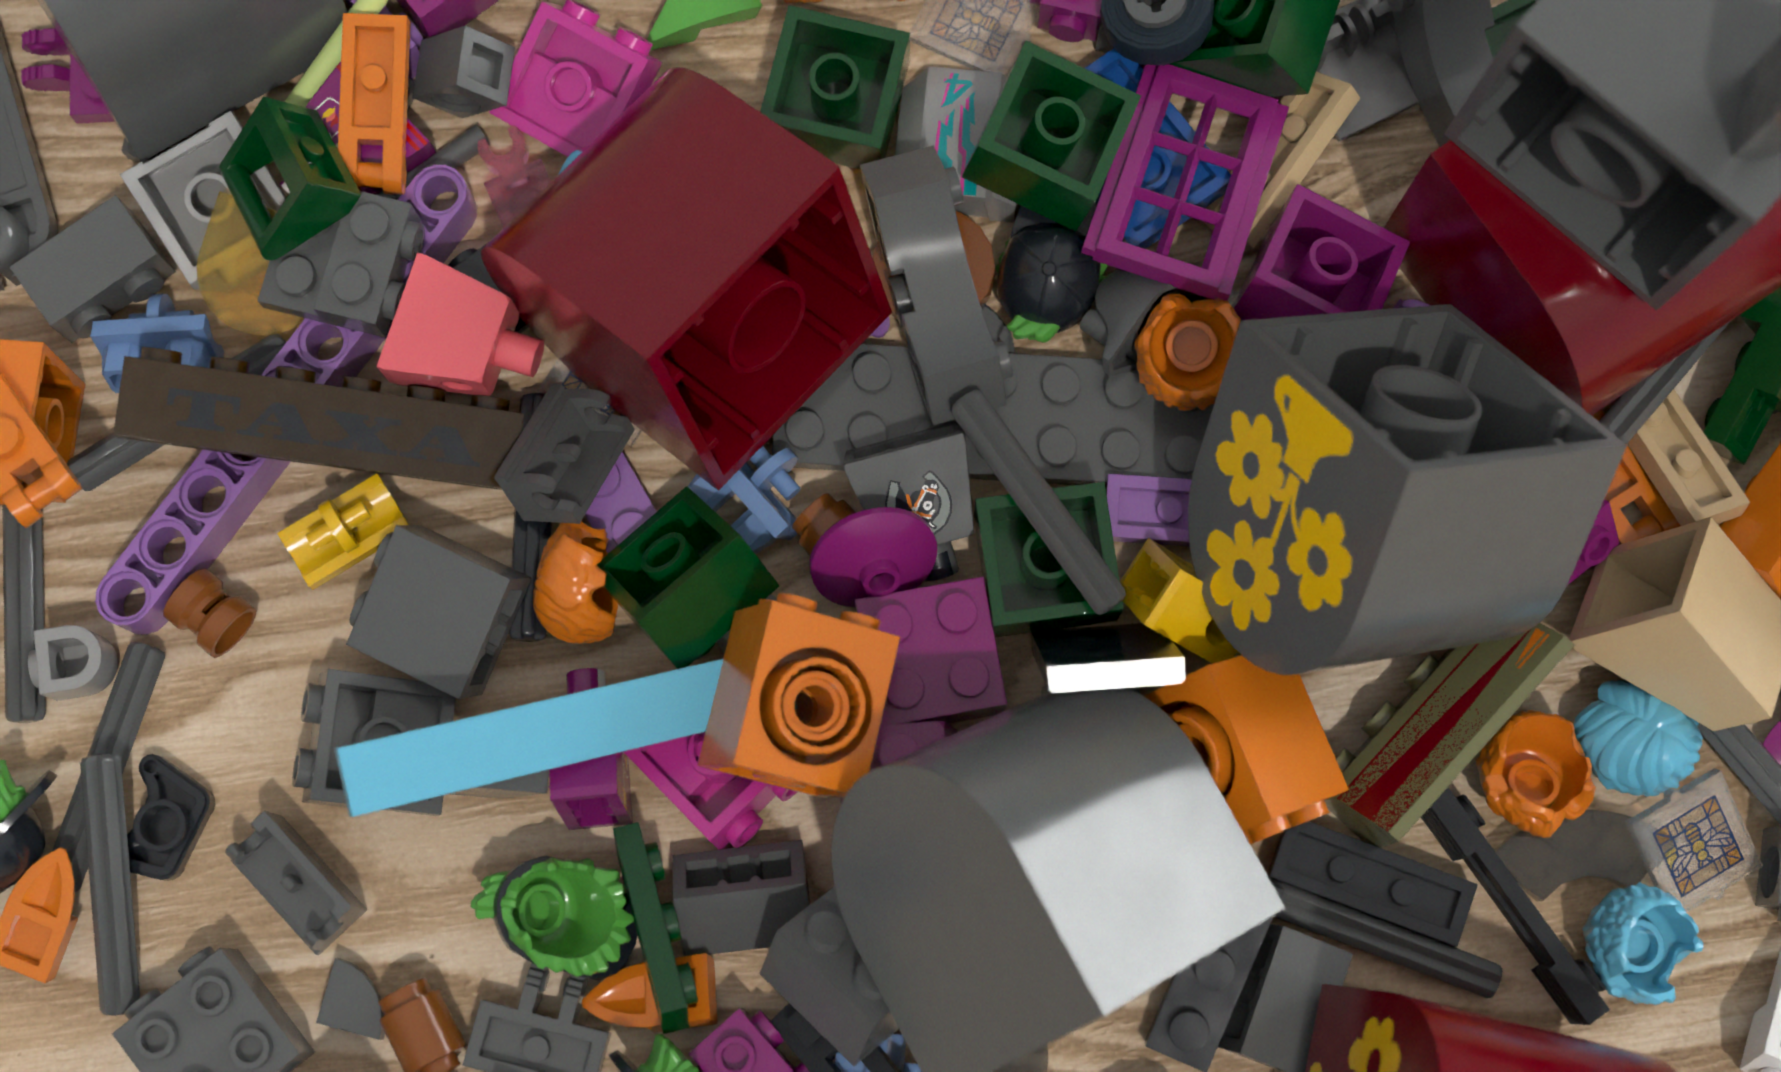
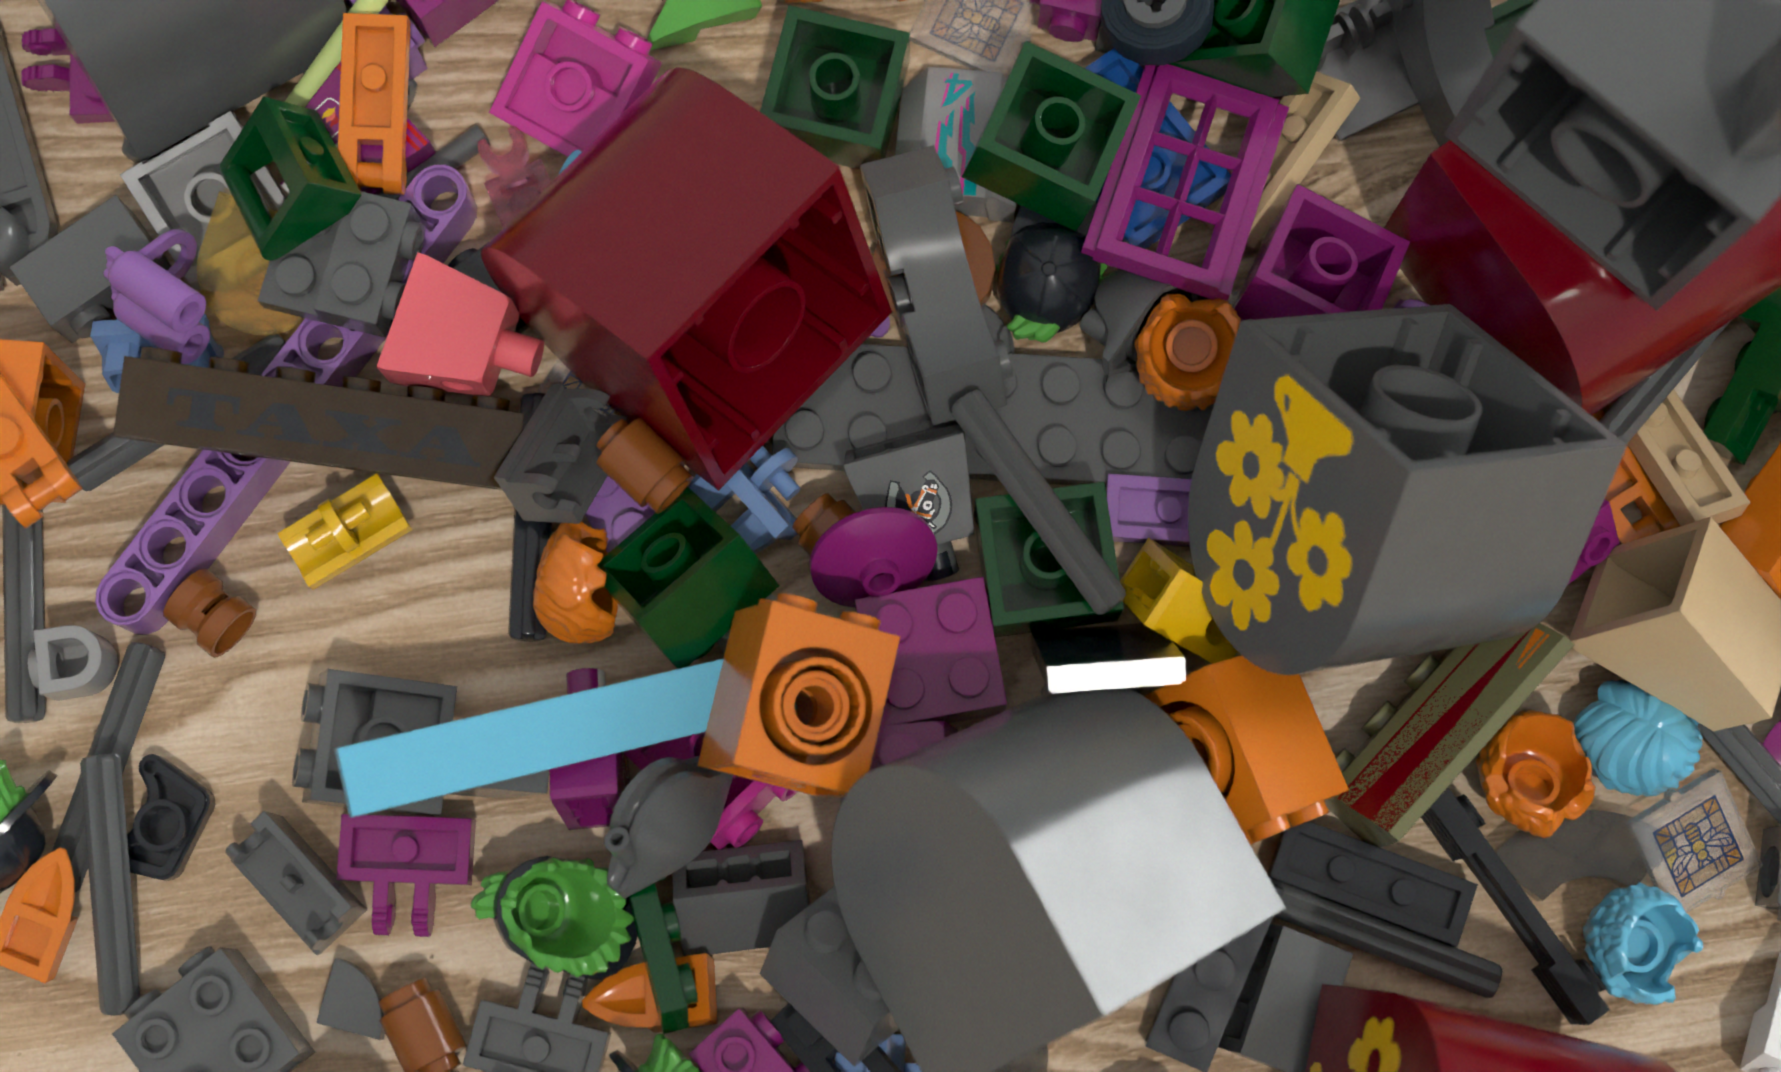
dark grey brick [346,525,532,699] -> none
dark grey brick [412,25,515,119] -> none
none -> medium lavender piece [103,229,210,364]
none -> magenta hinge [336,814,476,937]
none -> dark orange brick [596,418,693,514]
none -> dark grey hat [604,755,733,899]

